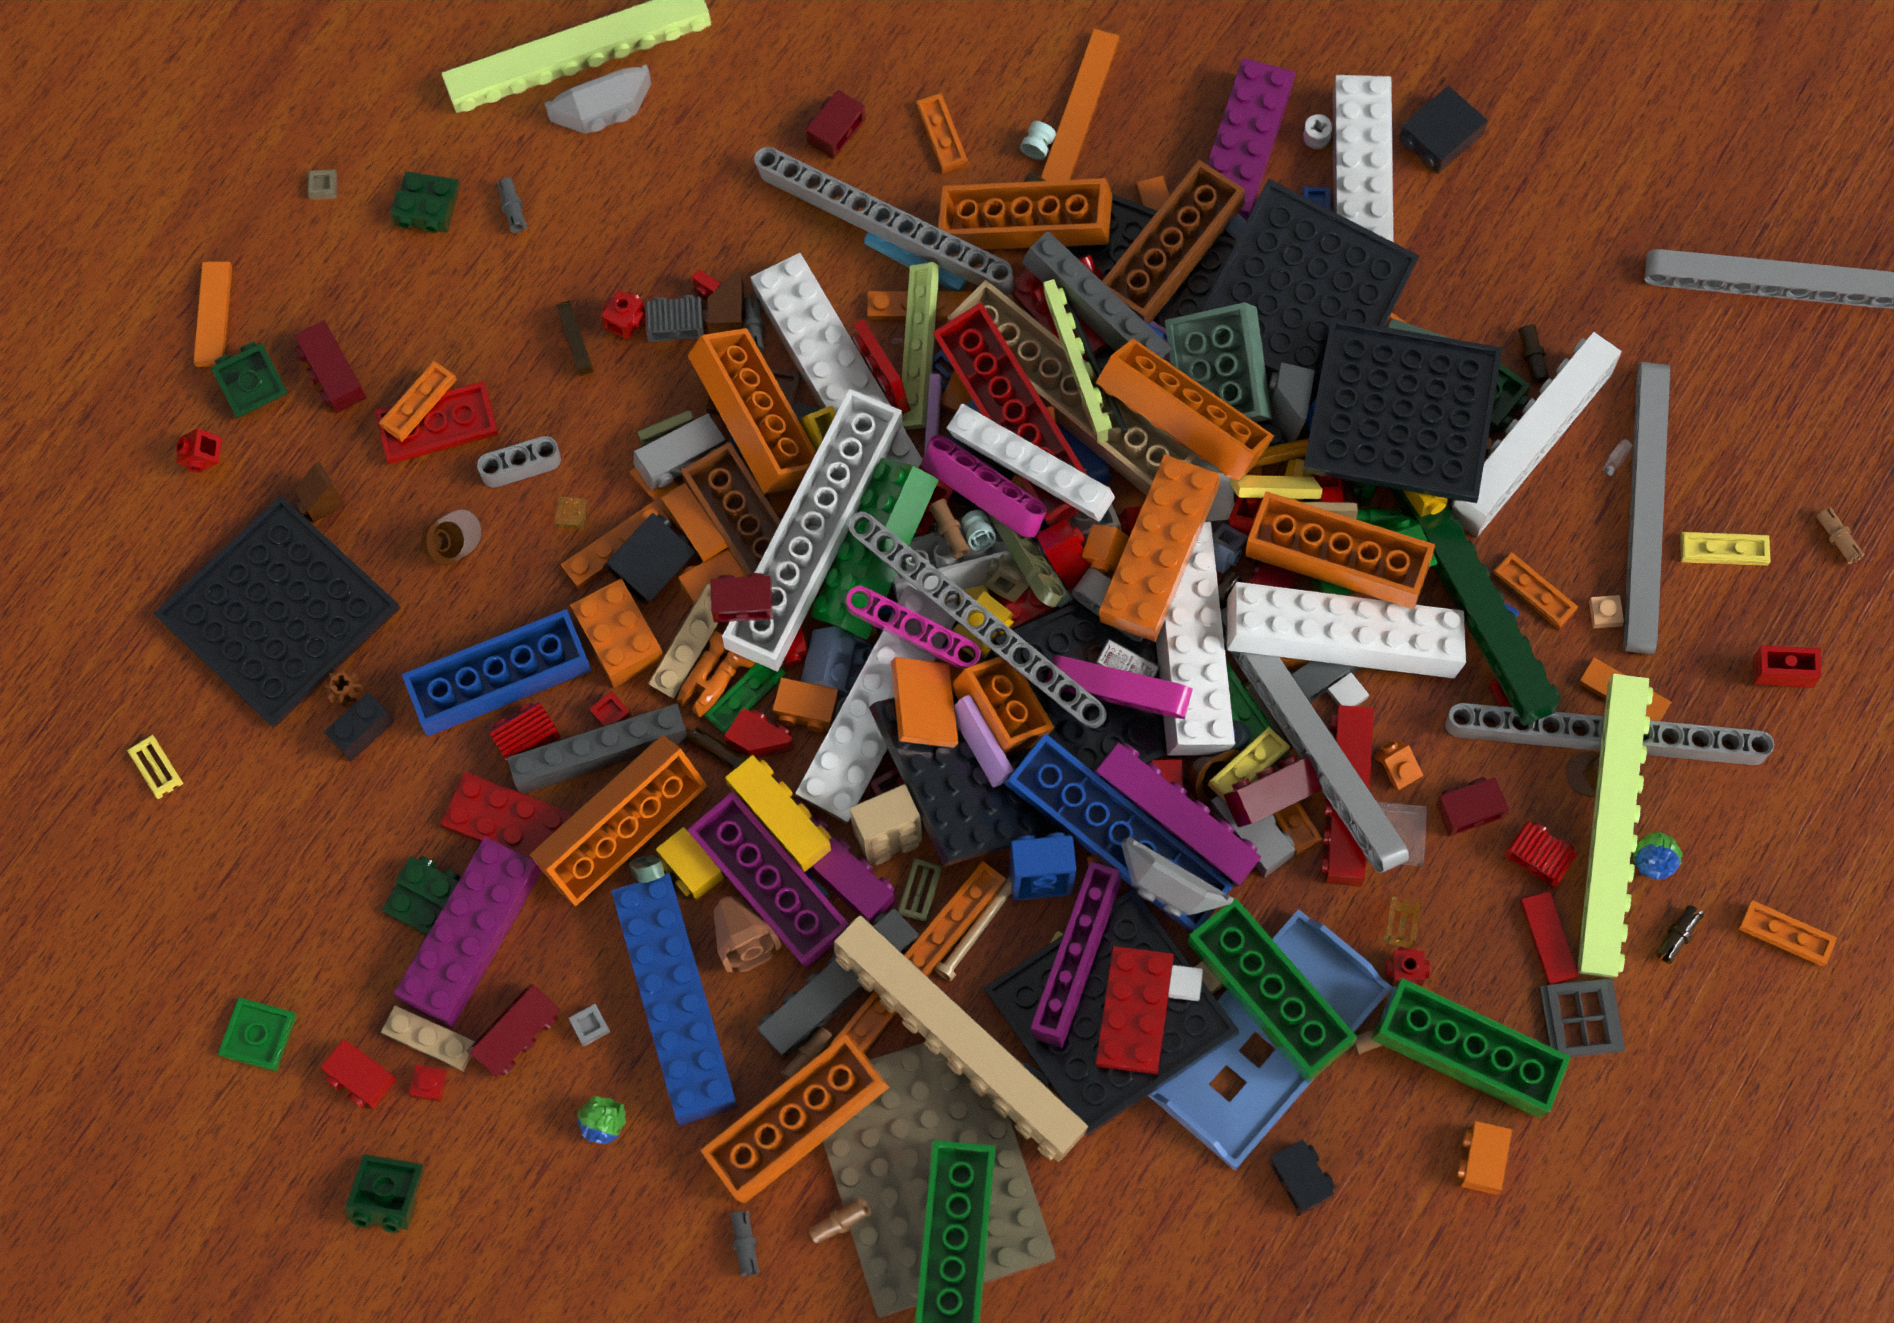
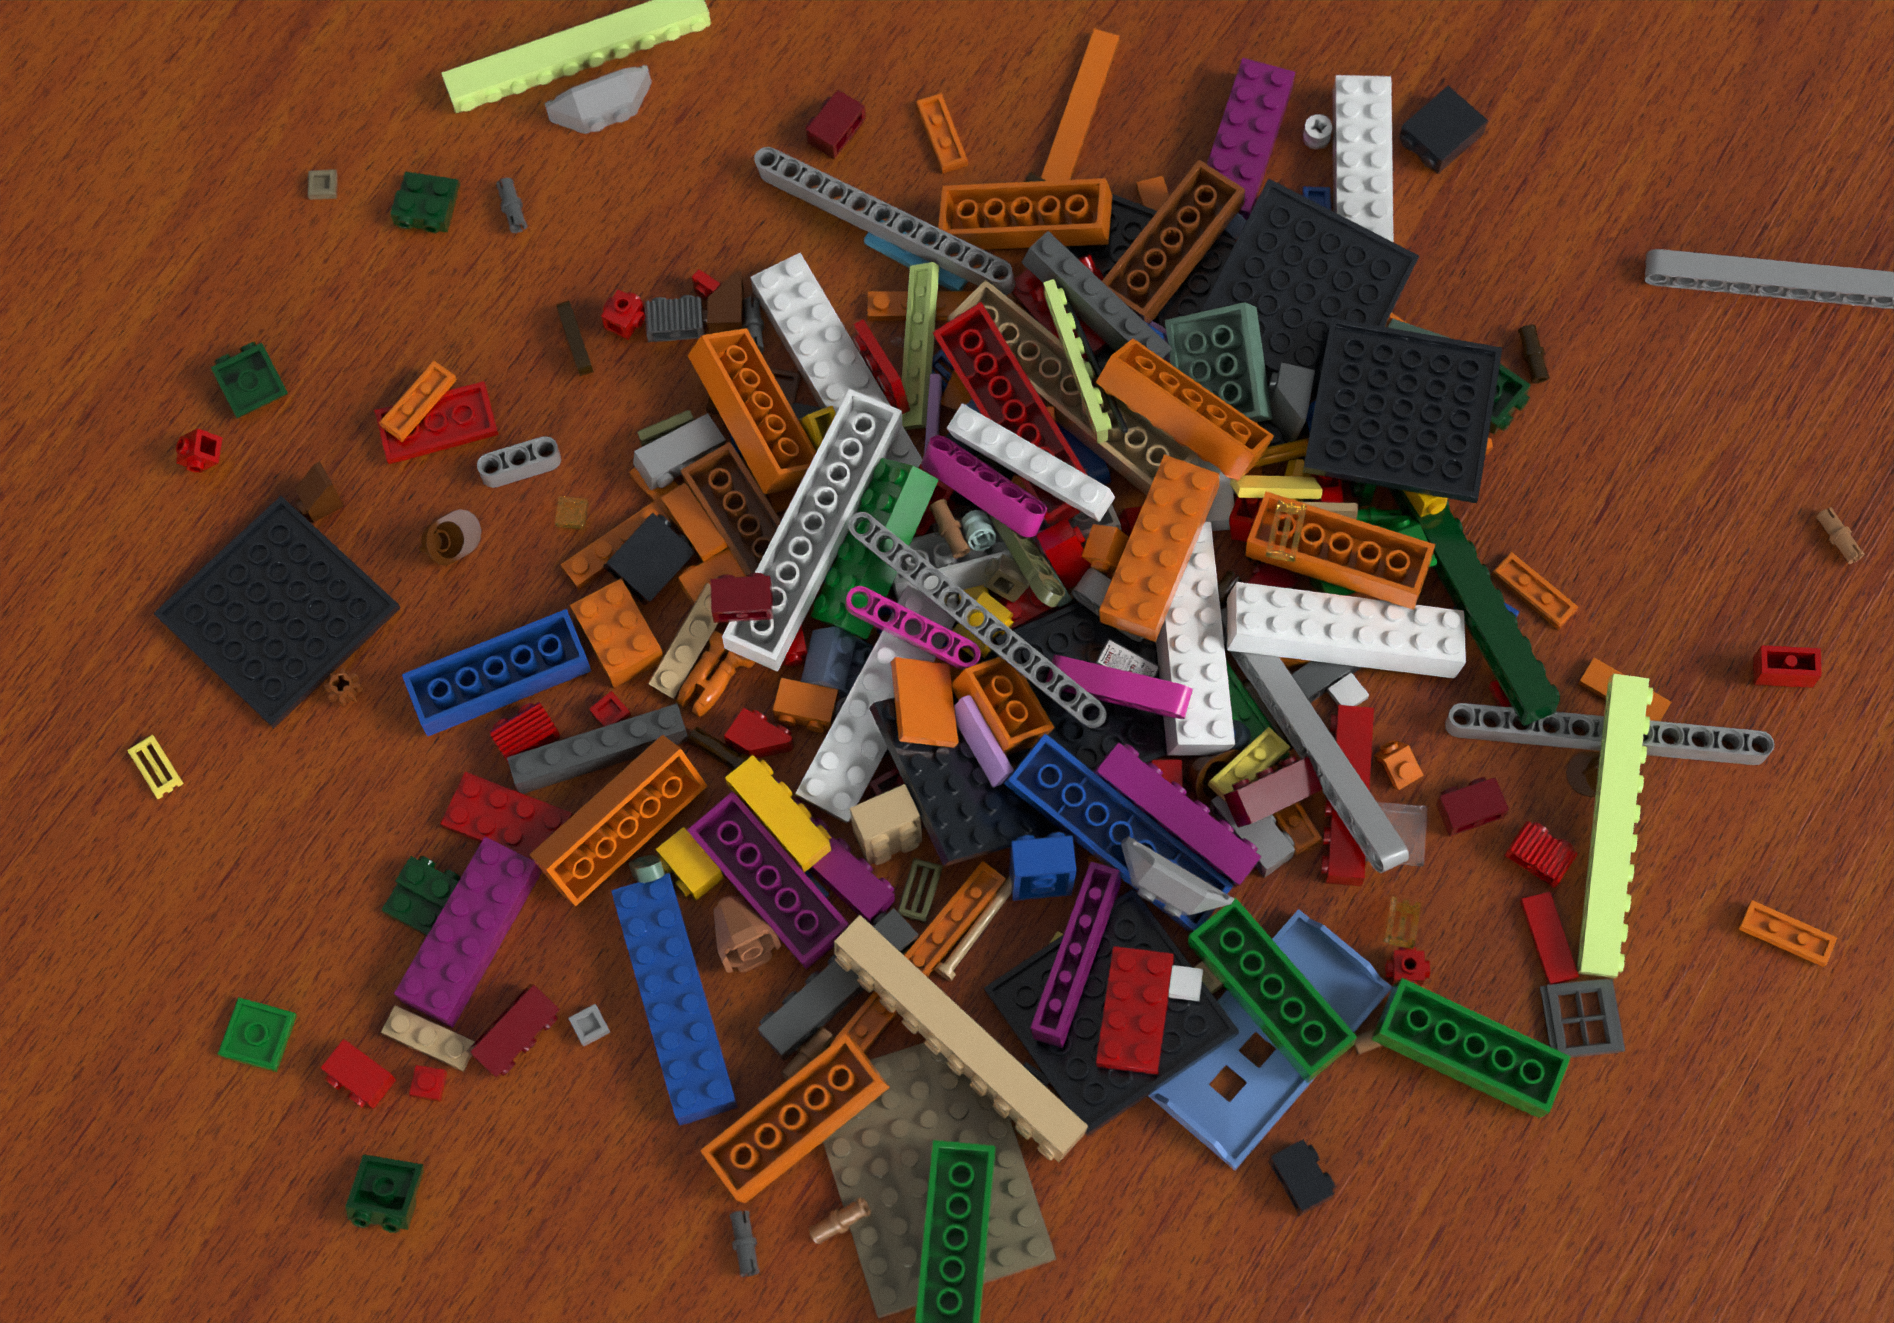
orange tile [194,262,232,367] -> none
dark red brick [294,320,366,414] -> none
black brick [324,692,394,762] -> none
bright green piece [577,1096,626,1144] -> none
green tile [704,663,786,735] -> none
light aqua wheel [1020,121,1056,160] -> none
sand blue brick [1212,523,1249,574] -> none
white brick [1450,332,1622,538] -> none
orange brick [1457,1121,1512,1195] -> none
light nougat plate [1589,595,1624,629] -> none
clear tile [1603,439,1633,476] -> none
light grey beam [1623,362,1670,655] -> none
blue piece [1632,831,1683,880] -> none
dark brown pin [1655,905,1704,964] -> none
light yellow tile [1680,532,1770,566] -> none
none -> clear yellow tile [1266,500,1307,562]

